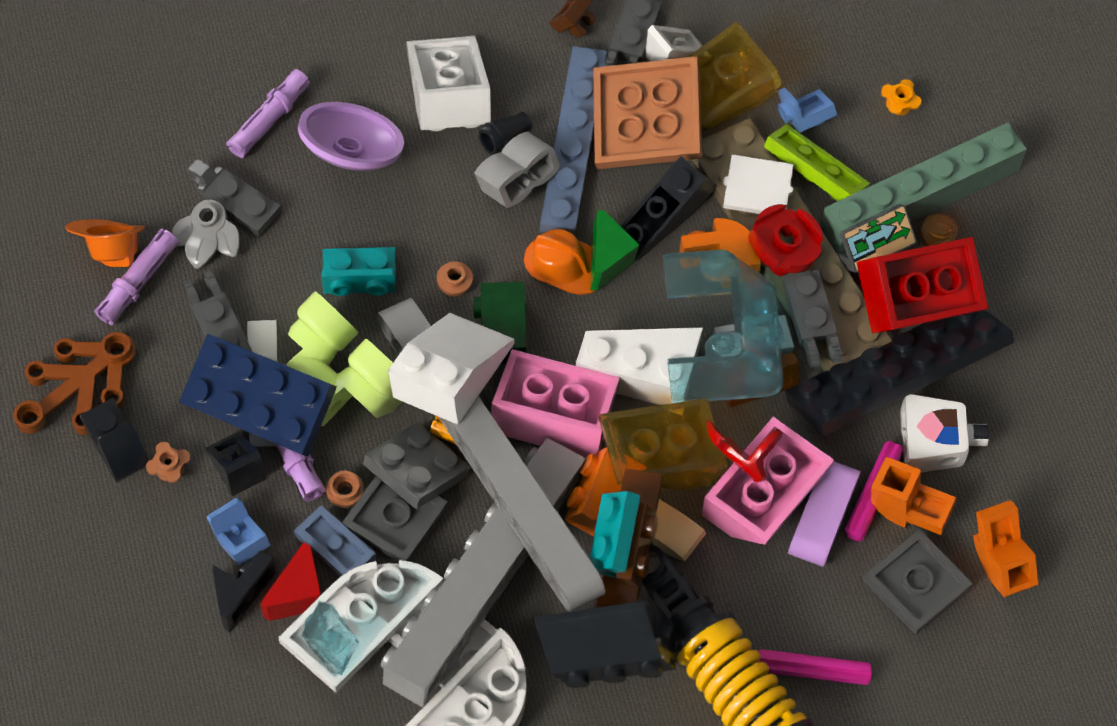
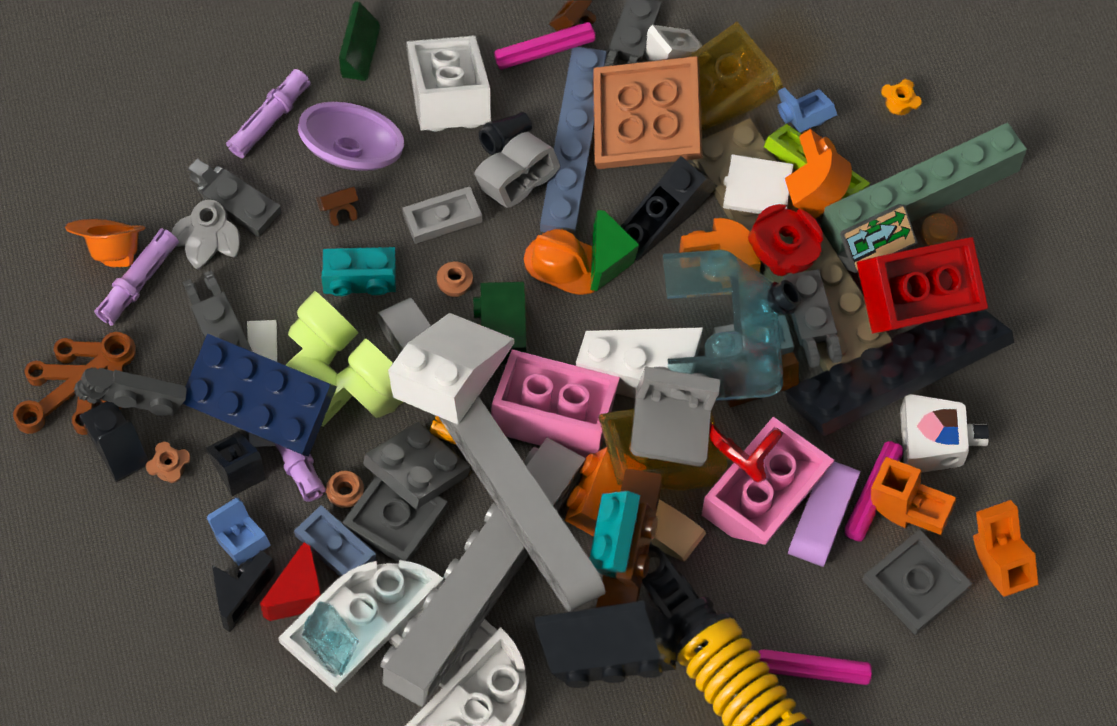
none -> dark grey hinge [74,367,186,416]
none -> reddish brown tile [316,186,358,226]
none -> dark green slope [339,1,380,81]
none -> light grey plate [403,186,482,244]
none -> dark pink axle [494,22,595,69]
none -> light grey bracket [630,366,720,466]
none -> black plate [767,280,801,315]
none -> orange brick [785,129,852,219]

